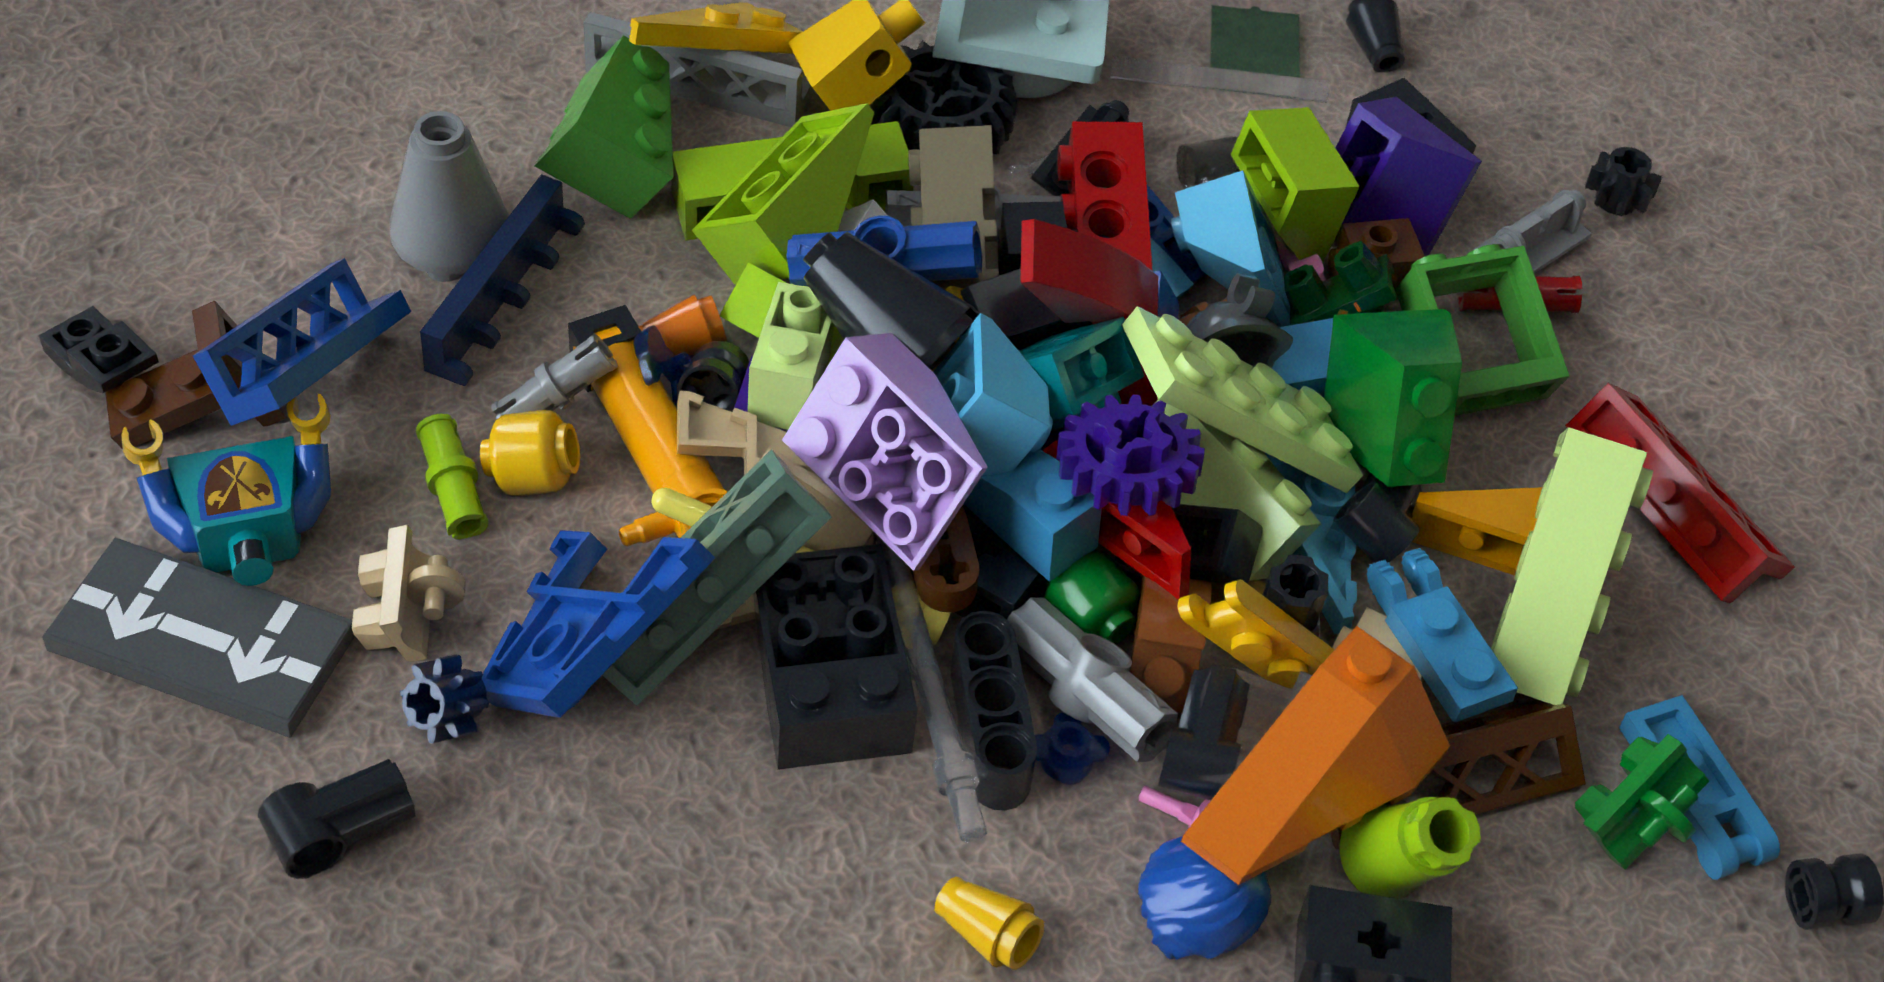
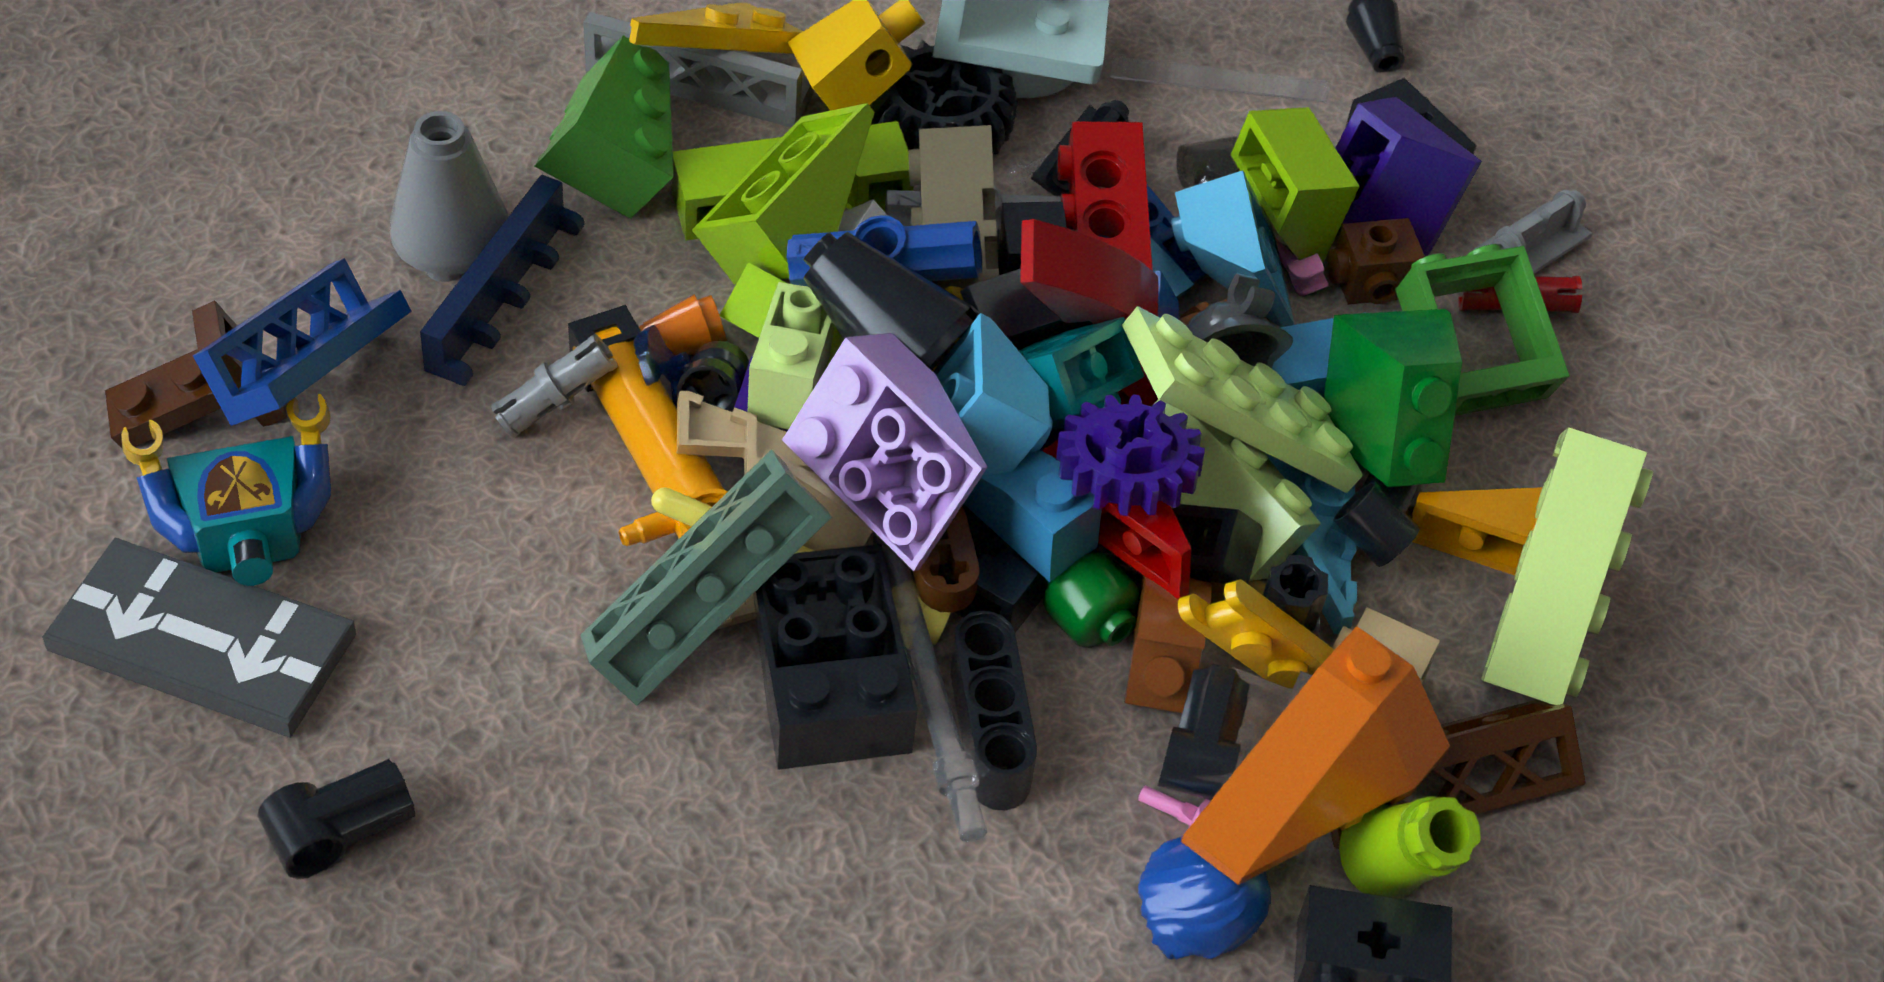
black slope [39,306,159,393] -> none
tan hips [352,525,466,662] -> none
dark blue gear [400,654,490,744] -> none
lime pin [416,413,489,540] -> none
yellow head [480,410,580,496] -> none
blue wing [481,530,714,718] -> none
yellow cone [934,876,1044,970] -> none
light grey piece [1007,598,1179,762] -> none
clear blue plate [1035,712,1110,785] -> none
clear green piece [1209,5,1300,84] -> none
dark green hips [1284,241,1396,325] -> none
dark azure hinge [1366,548,1518,722] -> none
red fence [1565,383,1795,603] -> none
green hips [1575,734,1709,870] -> none
black gear [1585,147,1662,216] -> none
dark azure plate [1619,695,1780,880] -> none
black wheel [1785,853,1884,930] -> none

